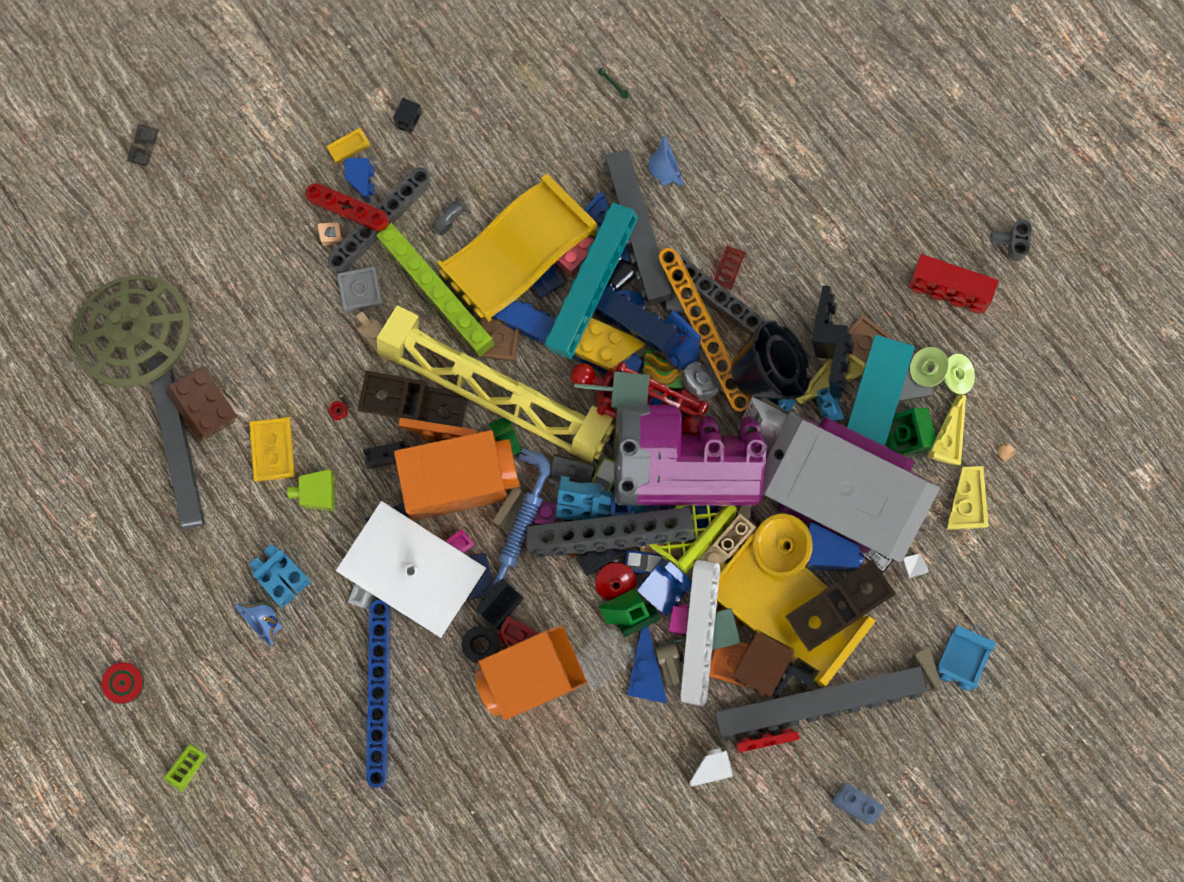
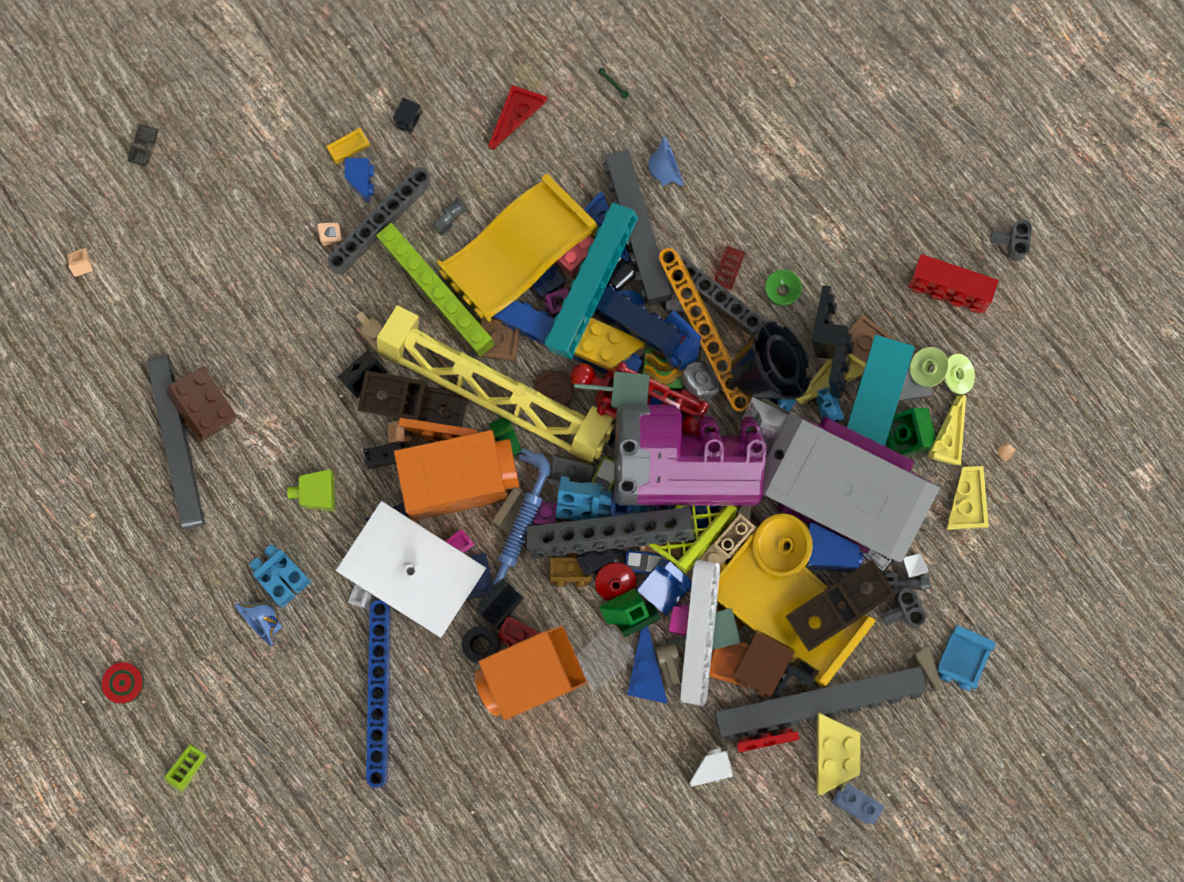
olive dish [73,275,191,387] -> none
yellow tile [249,417,295,482] -> none
red piece [305,183,389,231] -> none
red plate [328,401,348,421] -> none
light grey tile [337,266,383,313] -> none
none -> light nougat slope [67,248,93,277]
none -> black brick [337,350,387,399]
none -> light nougat tile [388,421,411,443]
none -> red wing [488,85,548,150]
none -> reddish brown tile [534,370,574,406]
none -> magenta brick [544,287,571,314]
none -> pearl gold bracket [550,558,592,587]
none -> bright green piece [765,270,802,306]
none -> light yellow wing [816,713,860,795]
none -> dark grey beam [881,588,926,628]
none -> dark grey hinge [883,573,930,594]

